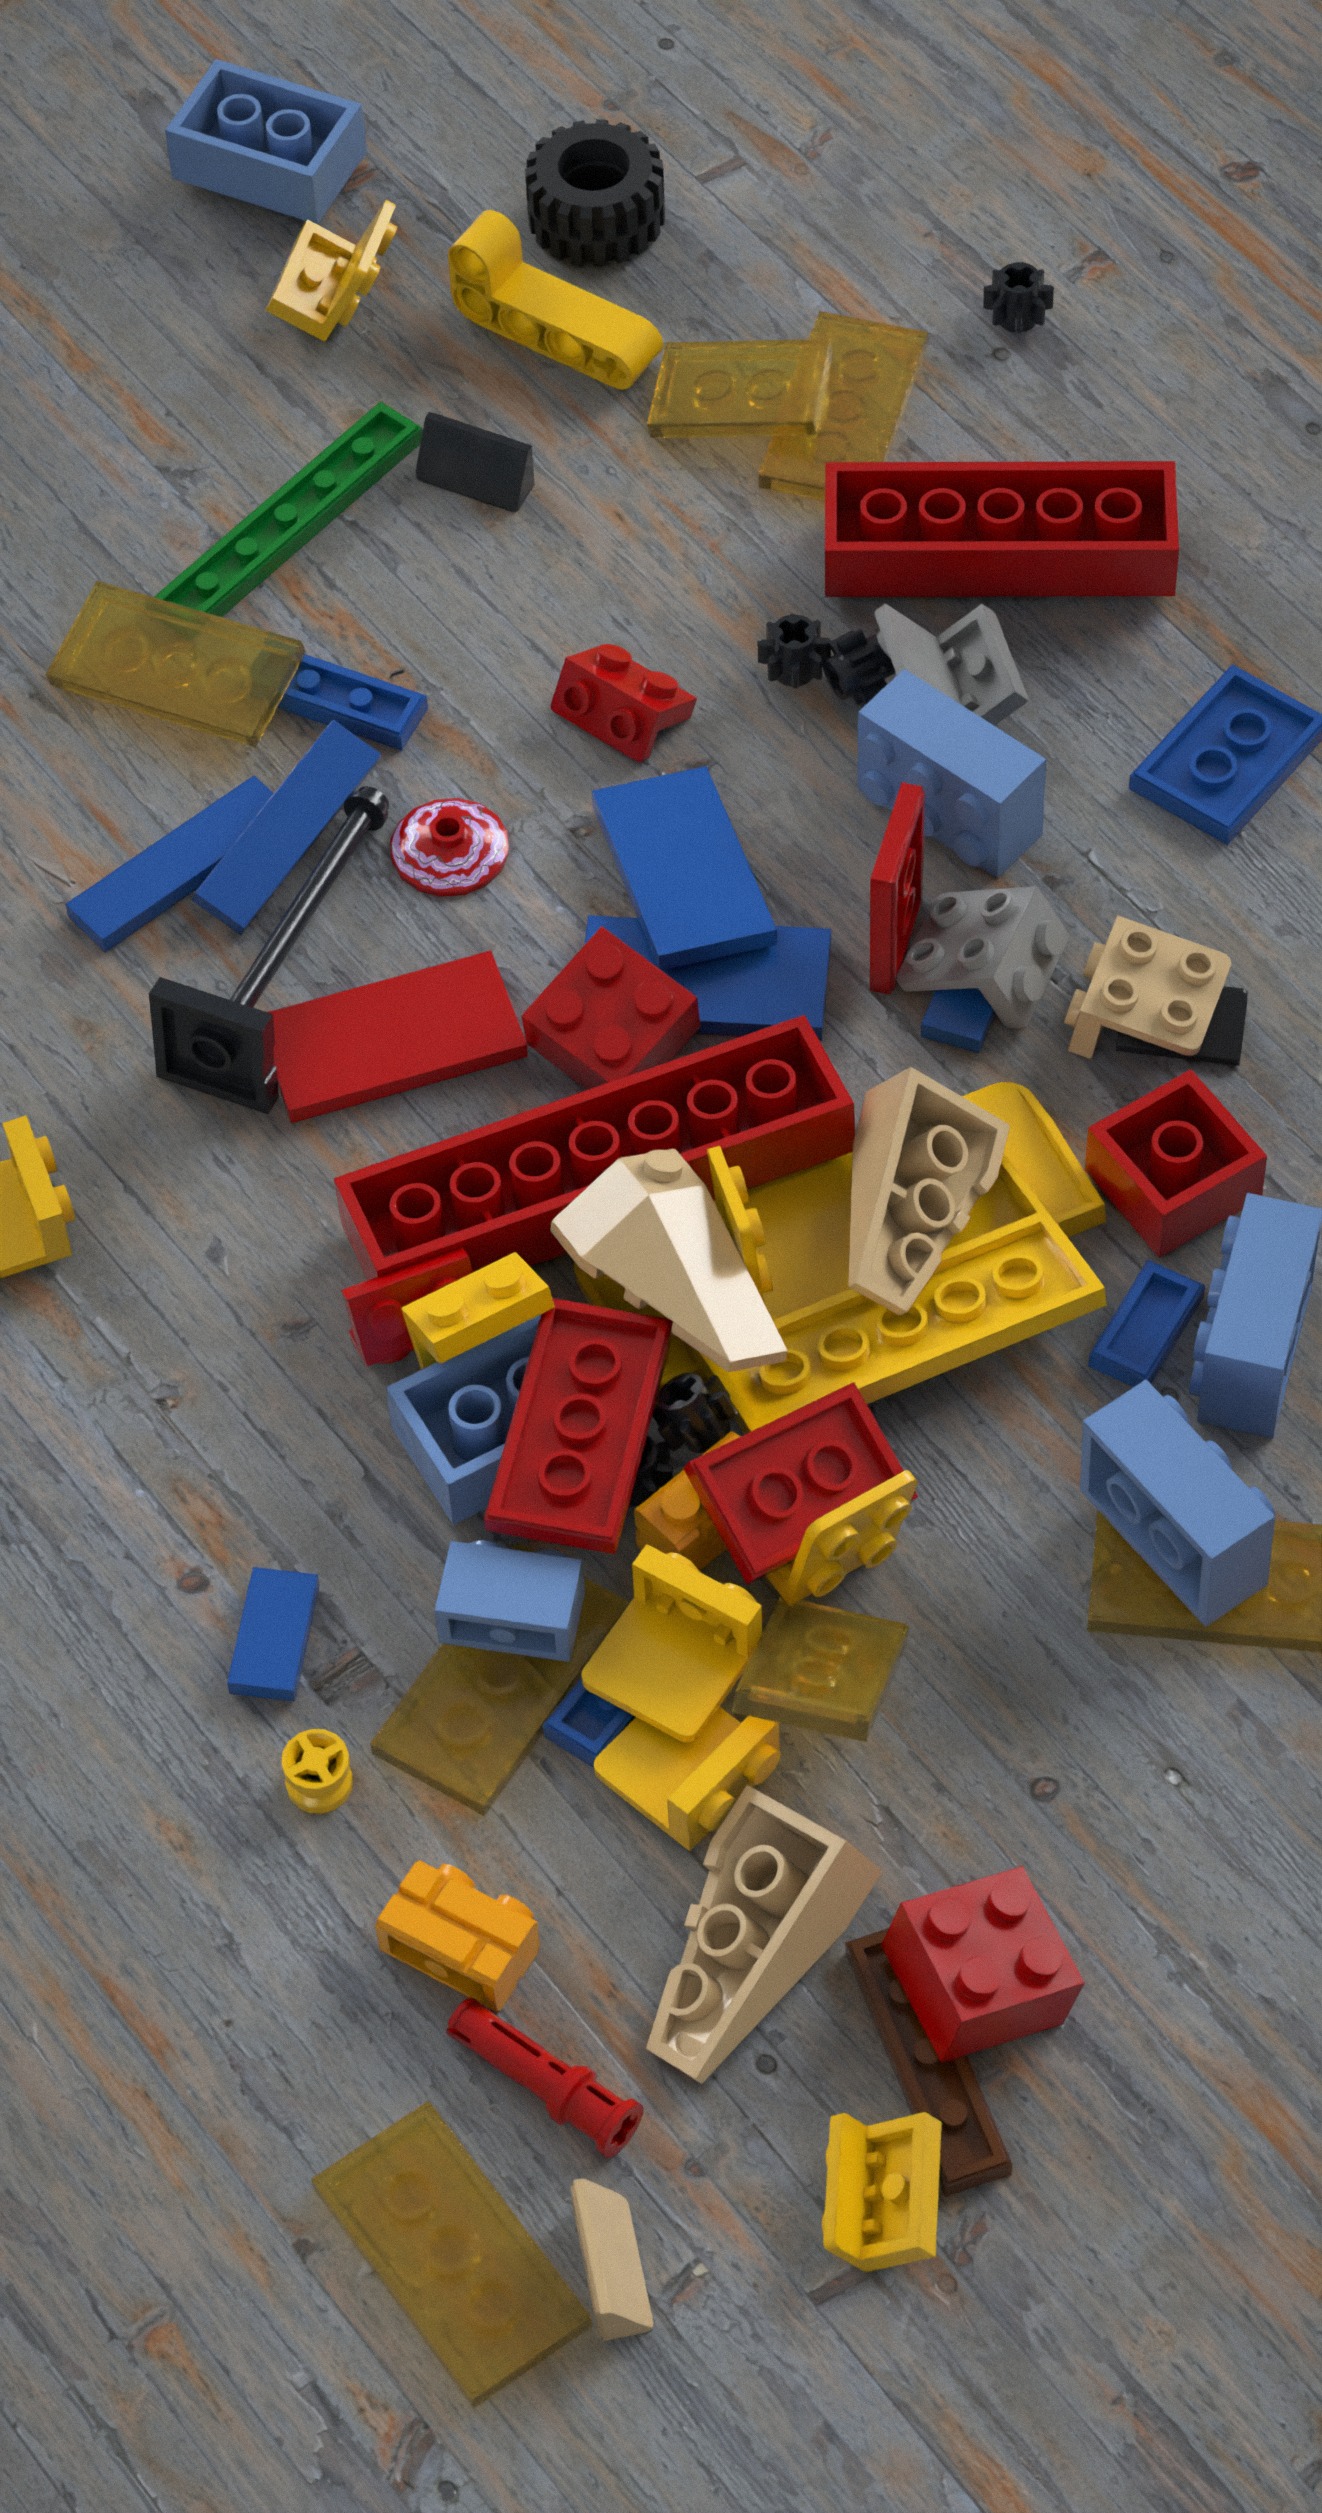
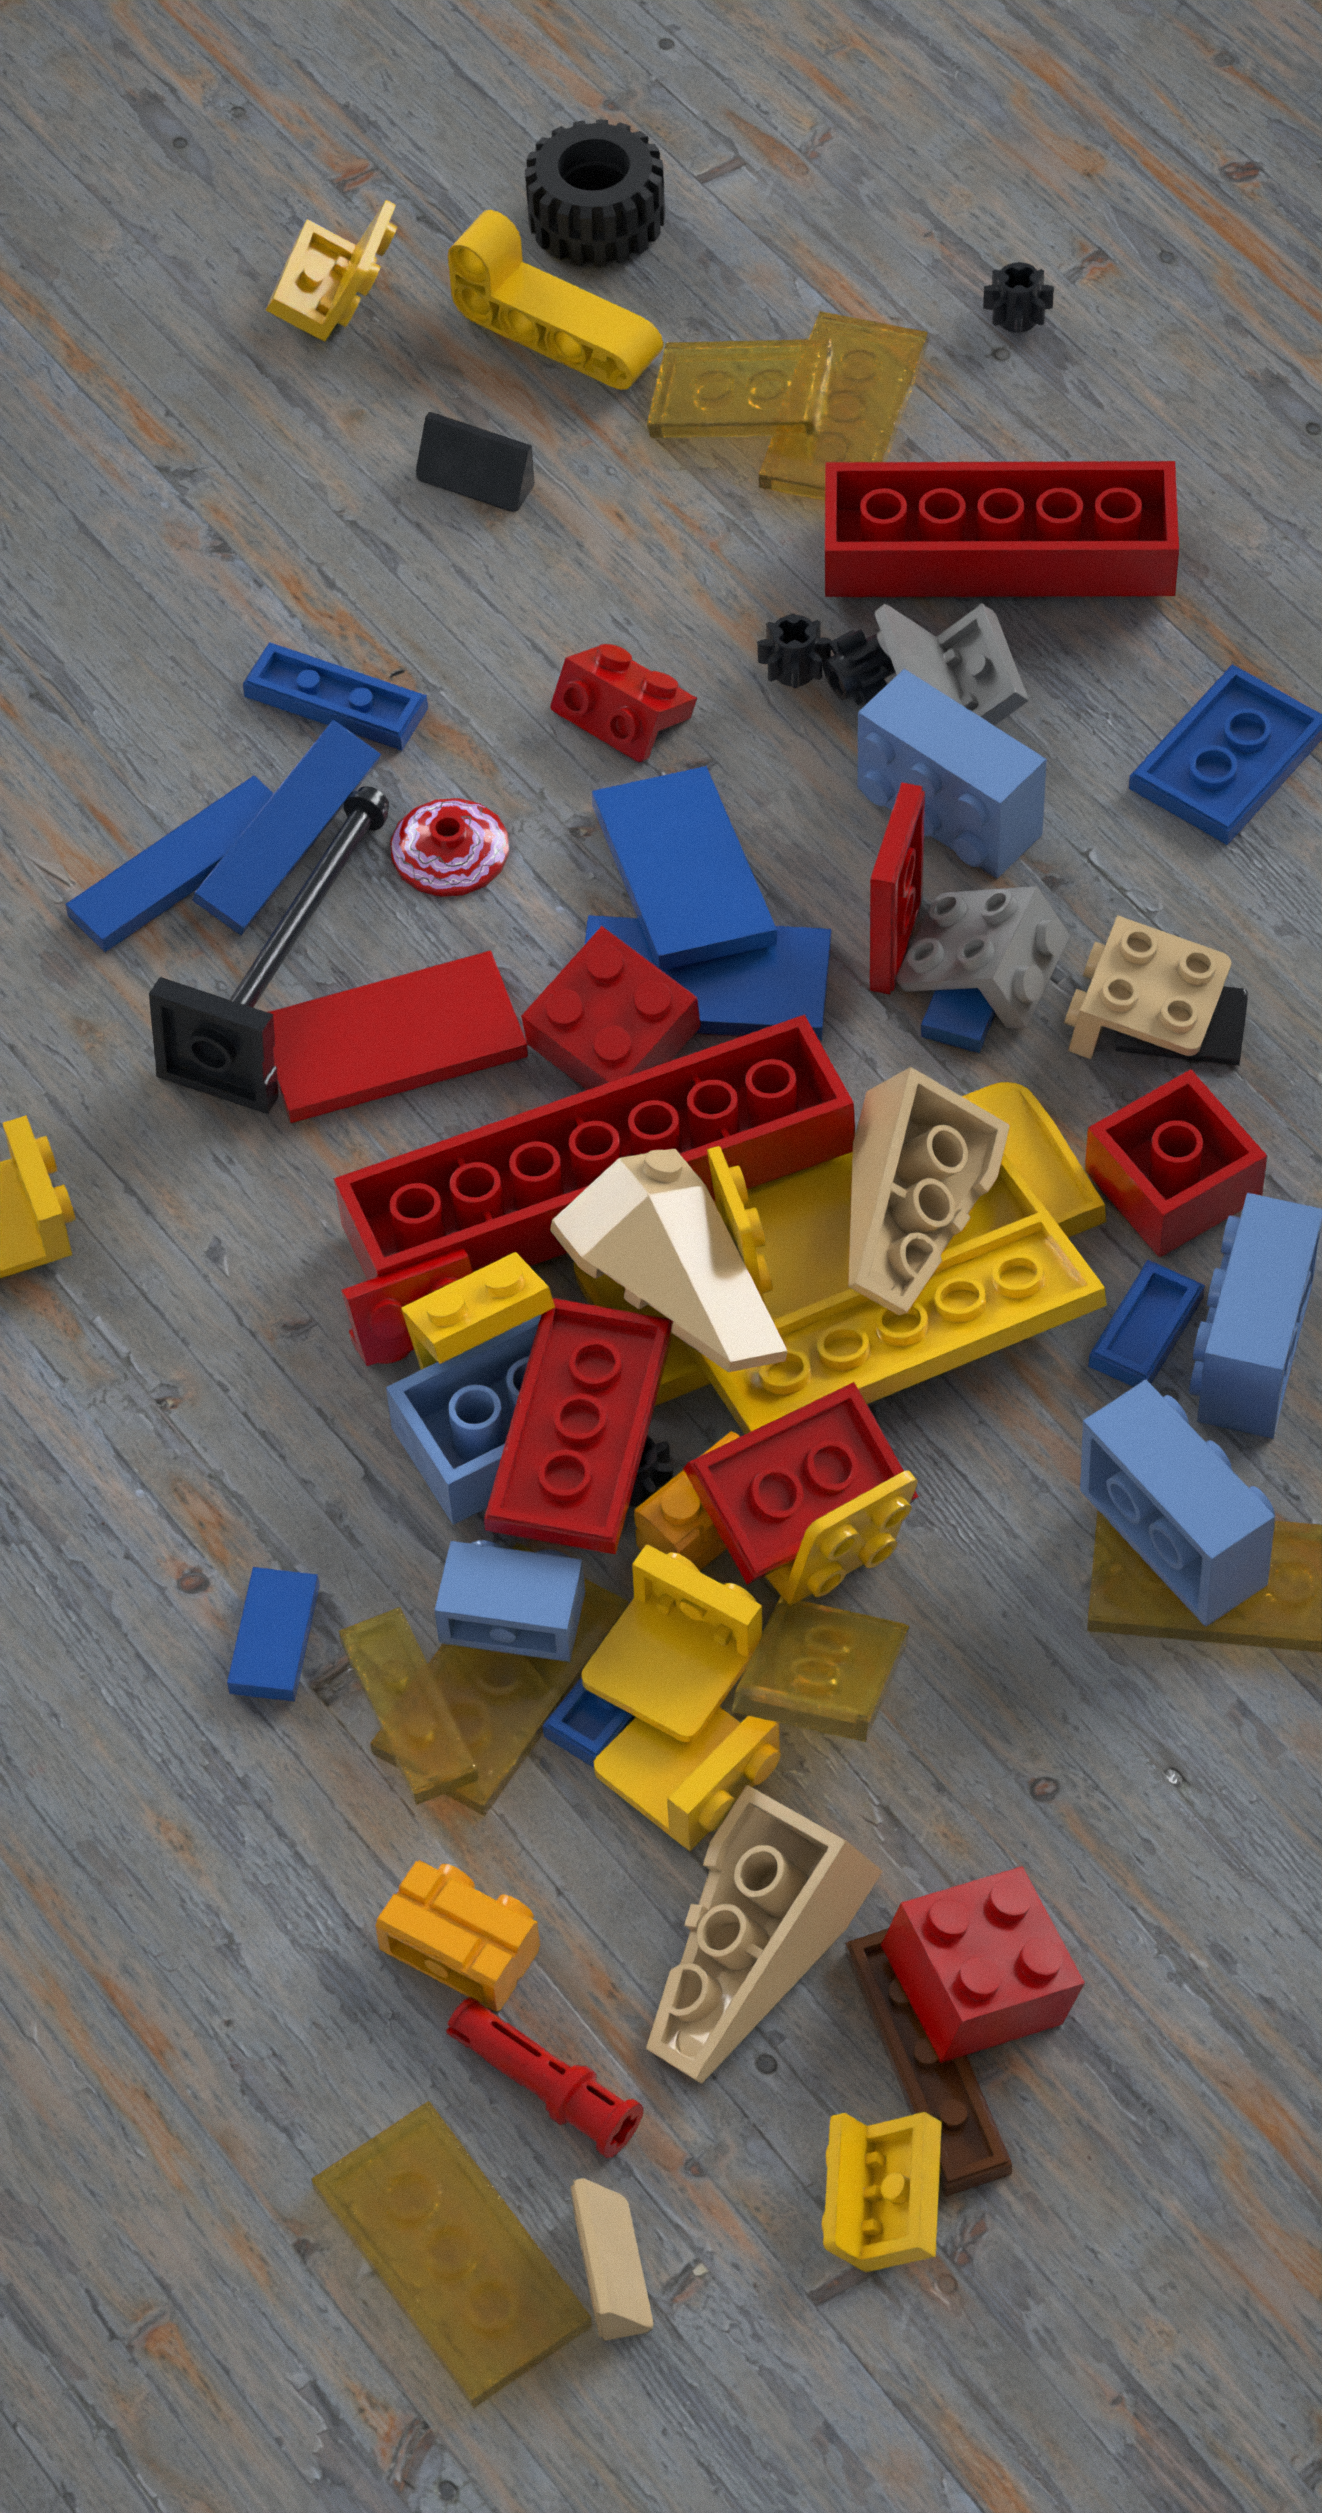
clear yellow tile [45,581,306,748] -> none
green tile [146,401,423,644] -> none
medium blue brick [165,59,367,225] -> none
yellow wheel [281,1729,353,1814] -> none
black gear [652,1373,738,1453] -> none
none -> clear yellow tile [338,1607,479,1805]

